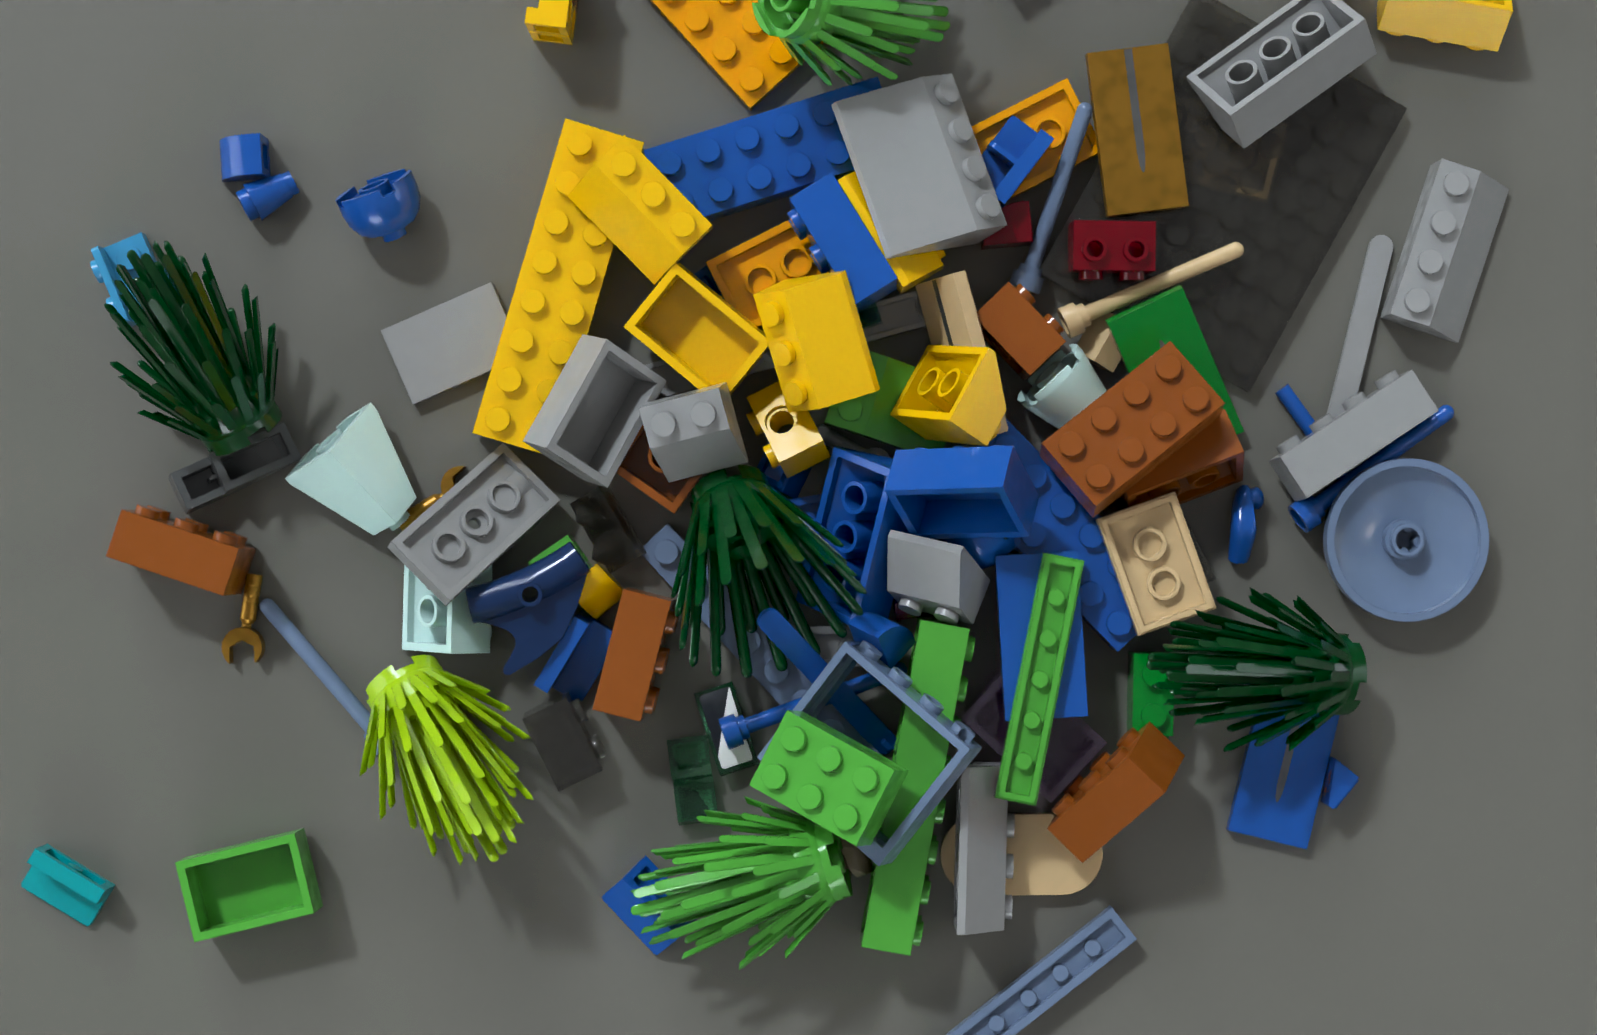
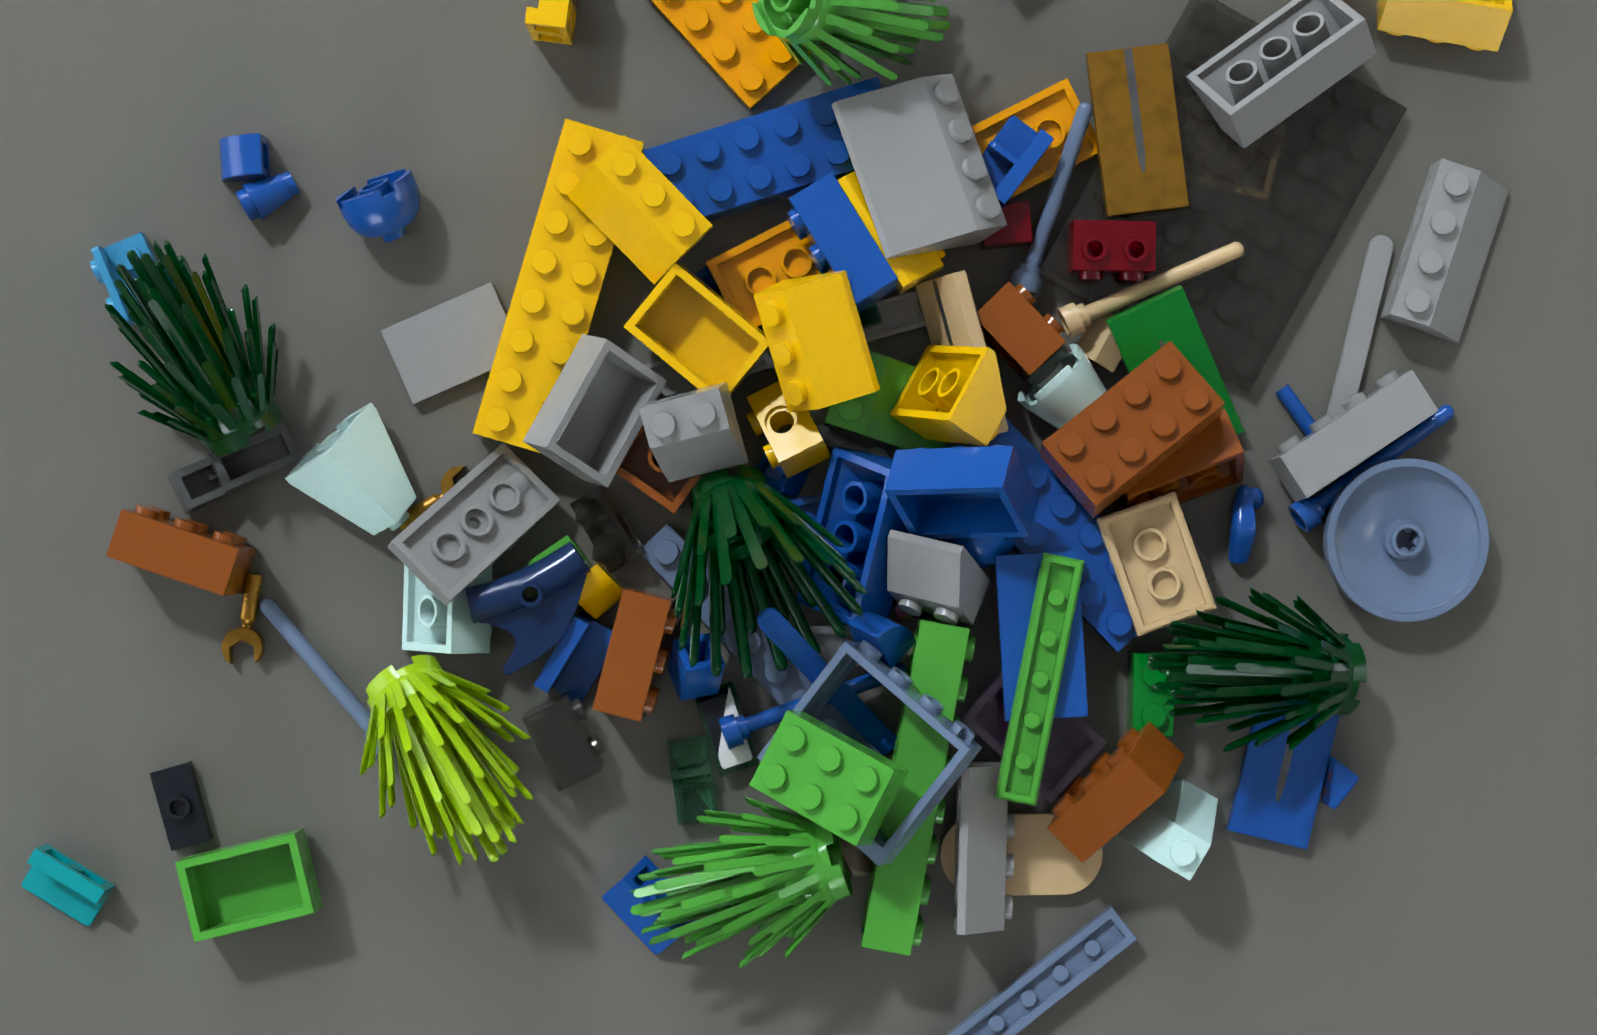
none -> black plate [149,761,213,851]
none -> blue brick [667,633,725,701]
none -> light aqua slope [1117,778,1218,881]

